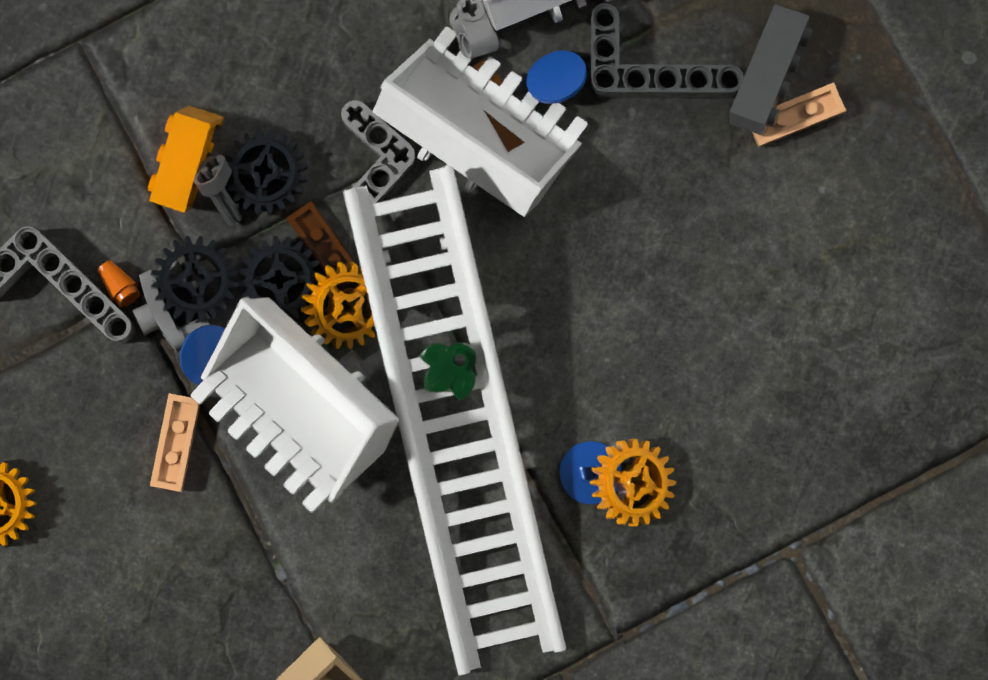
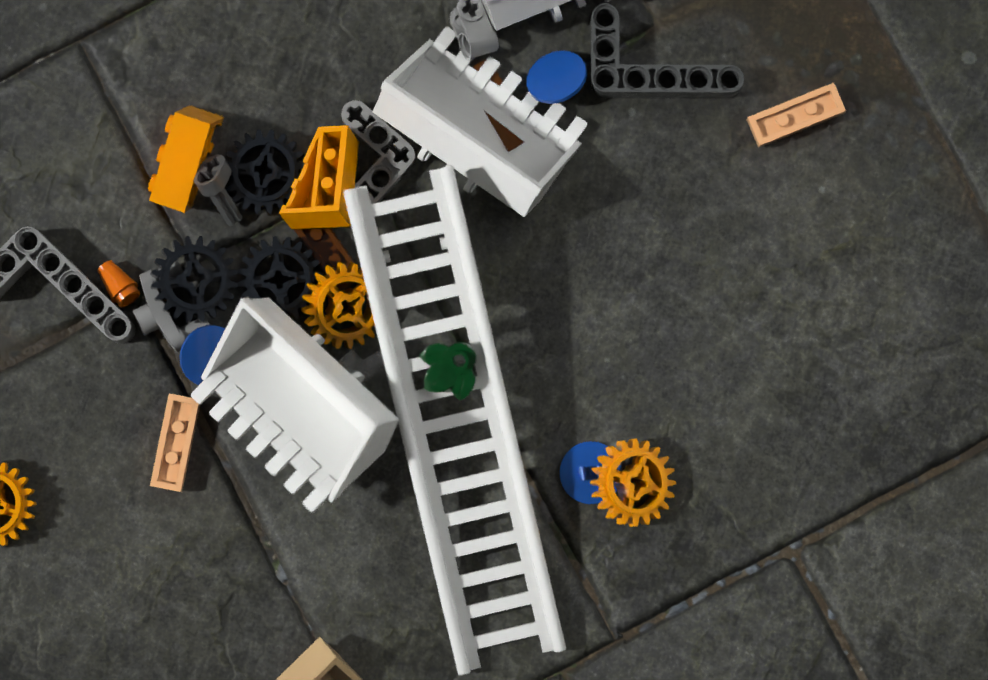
dark grey brick [729,4,813,136] -> none
none -> light orange wedge [279,125,359,229]

